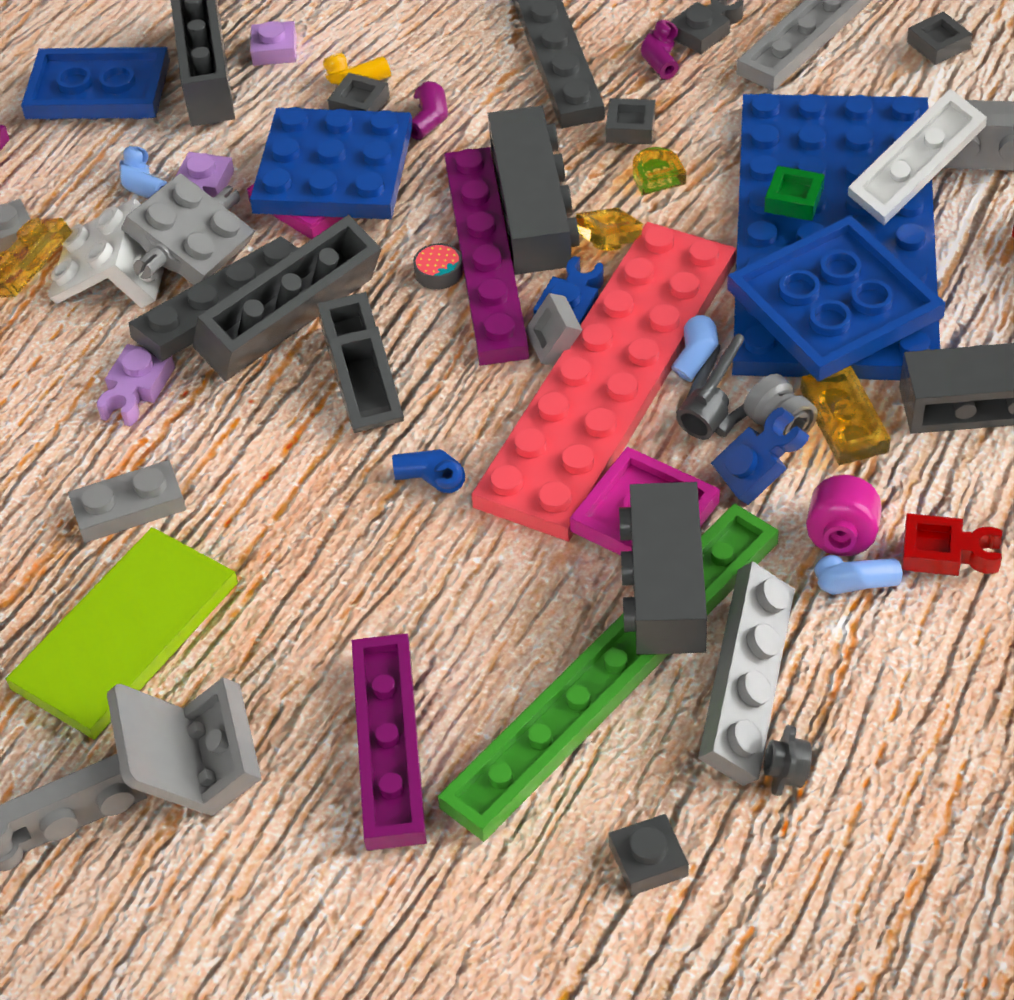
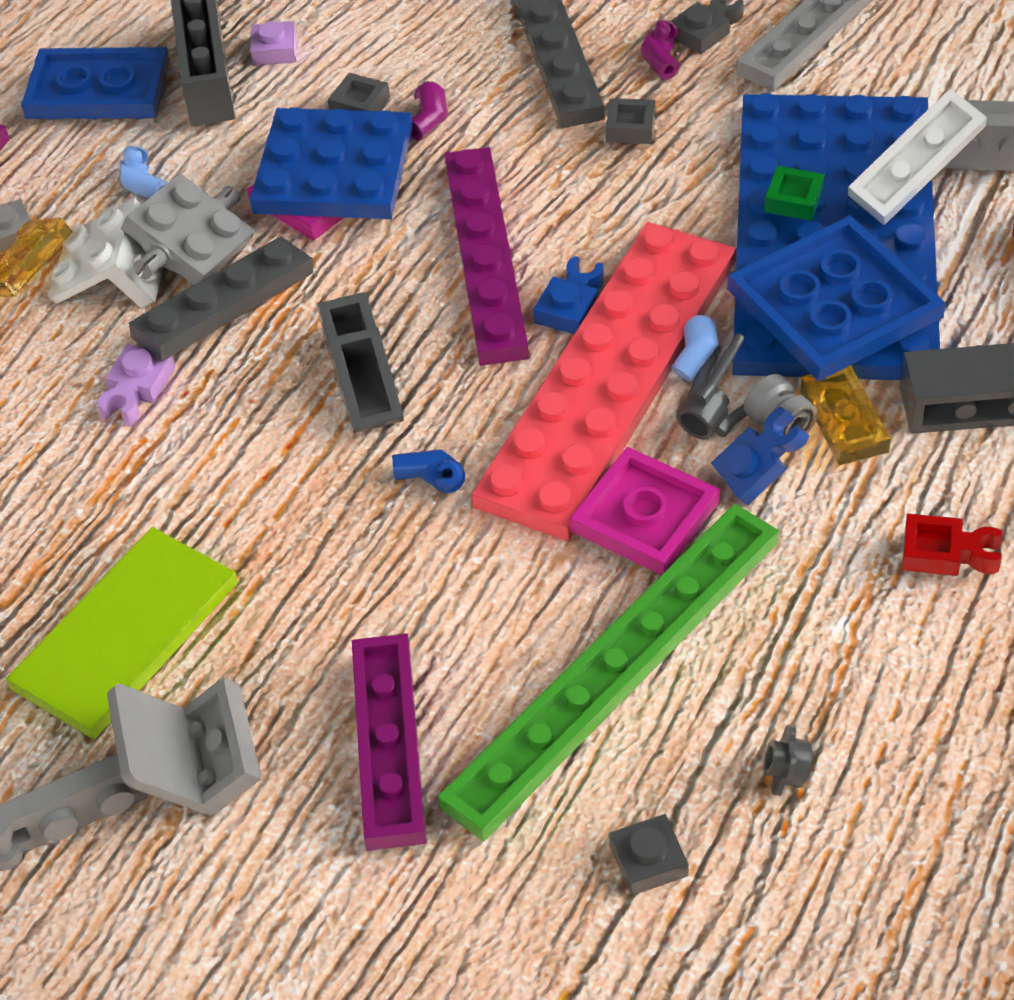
light grey plate [68,460,187,543] -> none
lavender plate [175,152,234,197] -> none
dark grey brick [192,215,382,382] -> none
yellow arm [323,53,391,85] -> none
tile [413,243,463,289] -> none
dark grey brick [488,105,579,275] -> none
light grey plate [525,293,582,366] -> none
clear yellow plate [576,207,643,251] -> none
dark grey brick [619,482,707,655] -> none
clear yellow tile [633,147,686,195] -> none
light grey plate [698,561,795,786] -> none
dark pink head [806,475,882,556] -> none
light blue arm [814,555,903,595] -> none
dark grey plate [907,11,973,65] -> none

